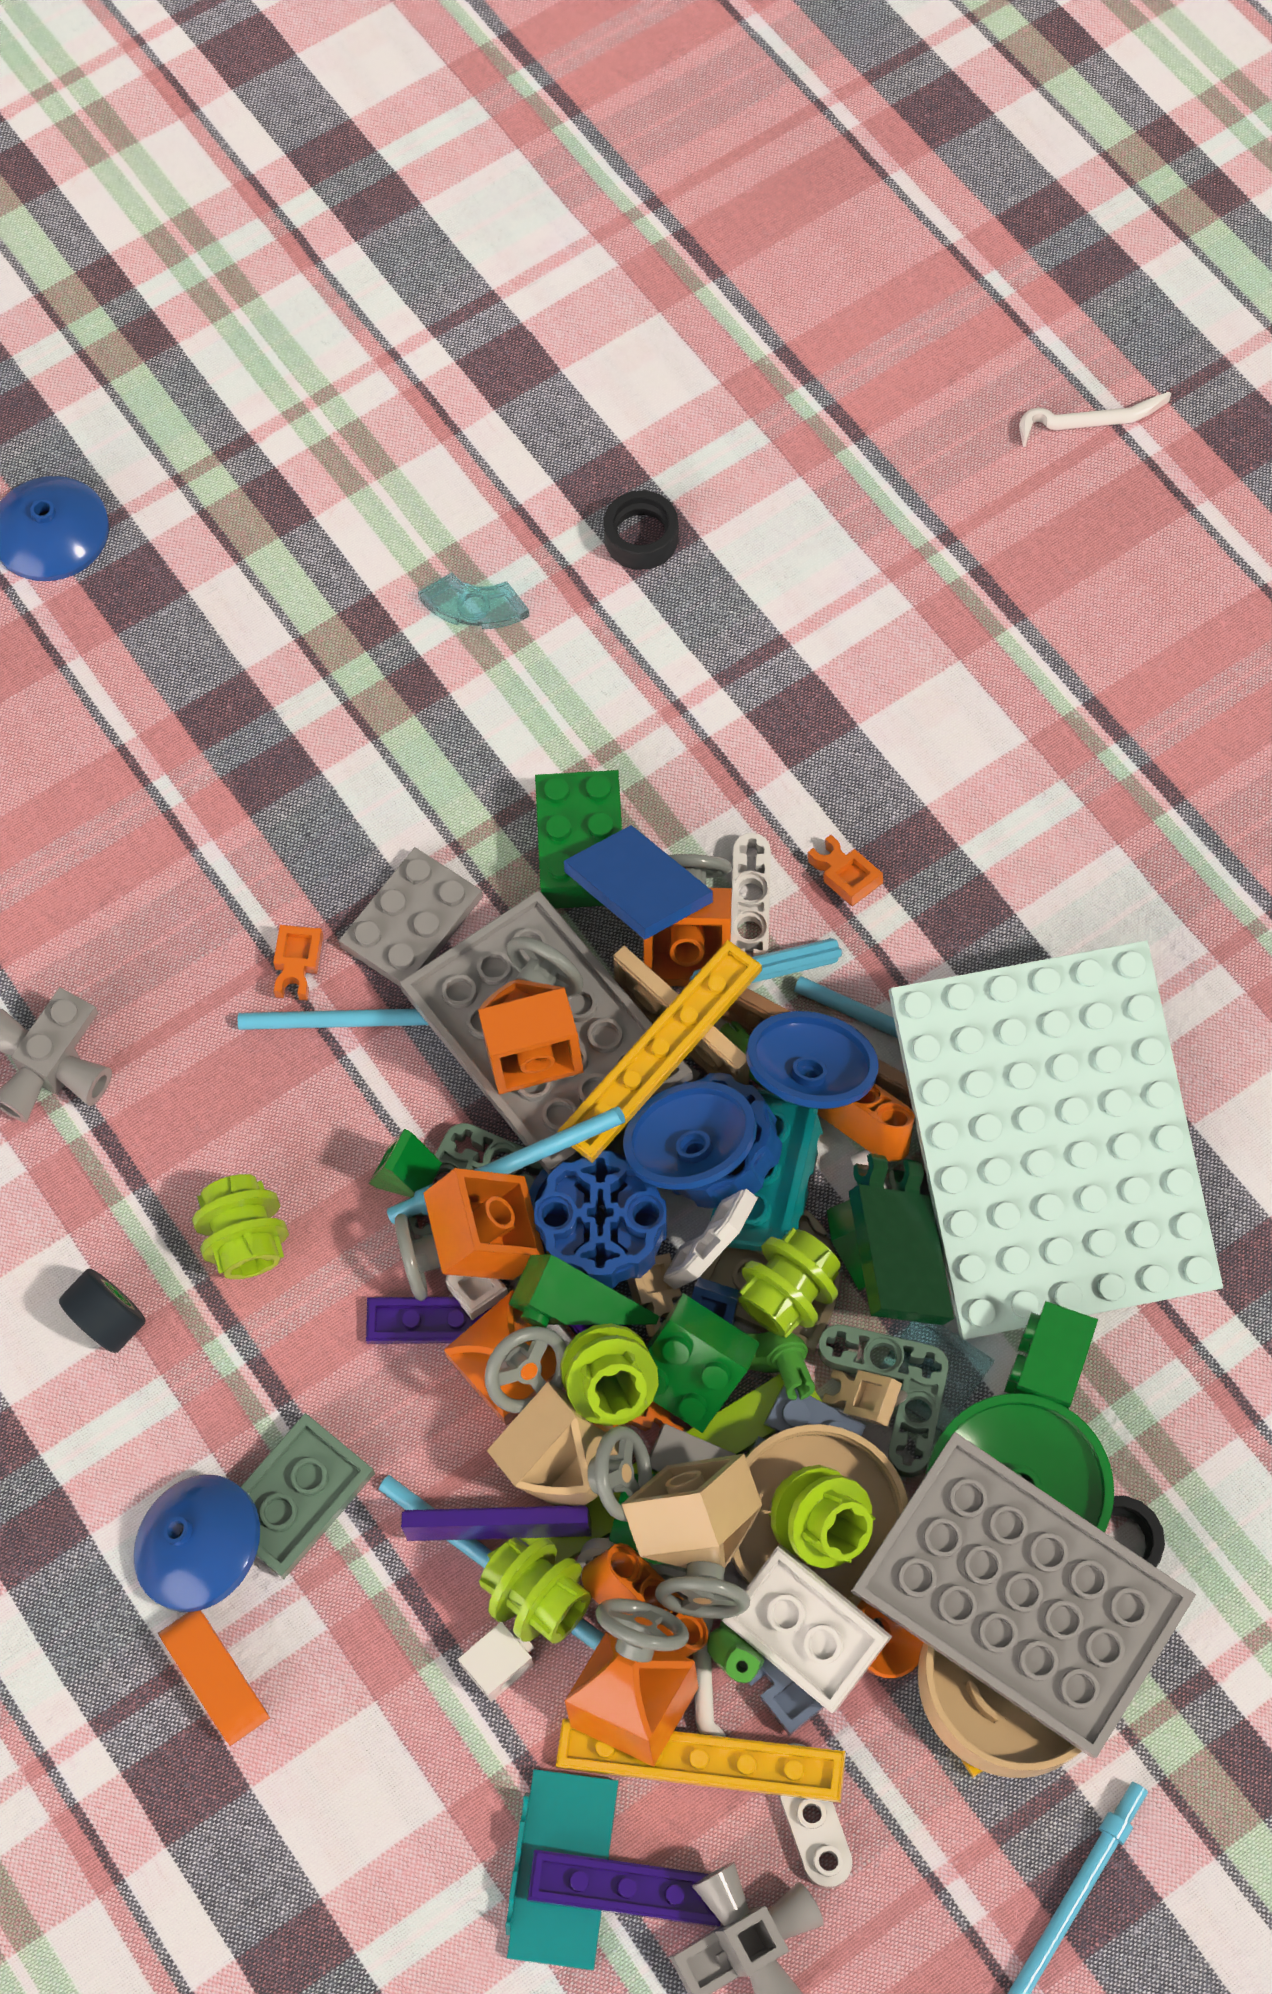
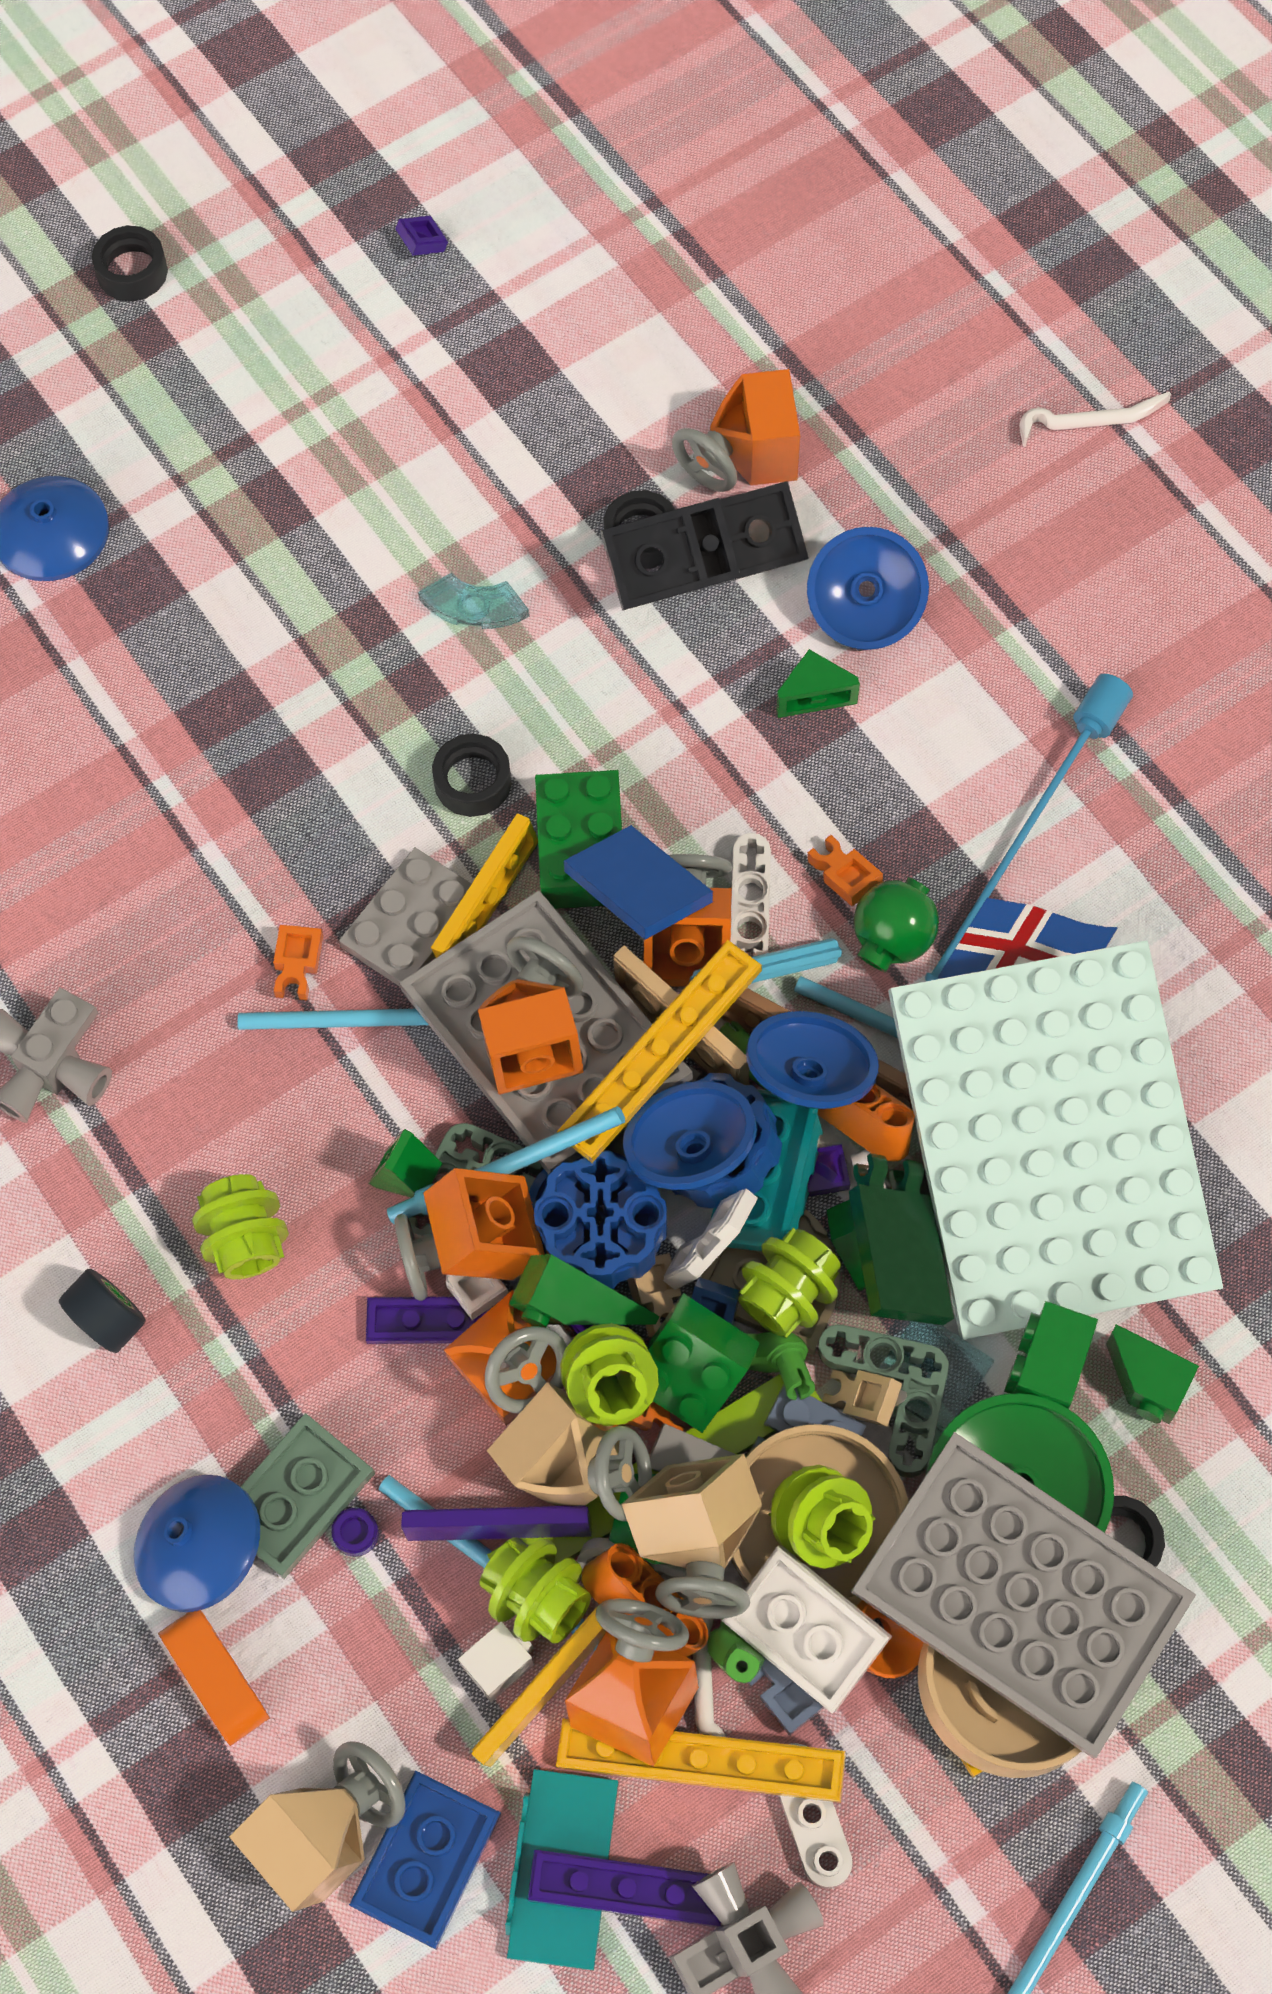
none -> black tyre [91,225,168,302]
none -> tan piece [229,1741,405,1912]
none -> dark purple tile [331,1508,379,1557]
none -> blue tile [349,1770,501,1950]
none -> dark purple tile [395,216,448,256]
none -> yellow tile [431,813,538,958]
none -> black tyre [432,733,512,817]
none -> yellow tile [471,1607,606,1767]
none -> black bracket [600,481,809,611]
none -> orange piece [672,369,800,492]
none -> green slope [776,649,860,718]
none -> blue dish [807,527,929,650]
none -> dark purple tile [808,1144,851,1197]
none -> green brick [854,877,939,973]
none -> flag [925,674,1133,981]
none -> green slope [1106,1325,1199,1424]

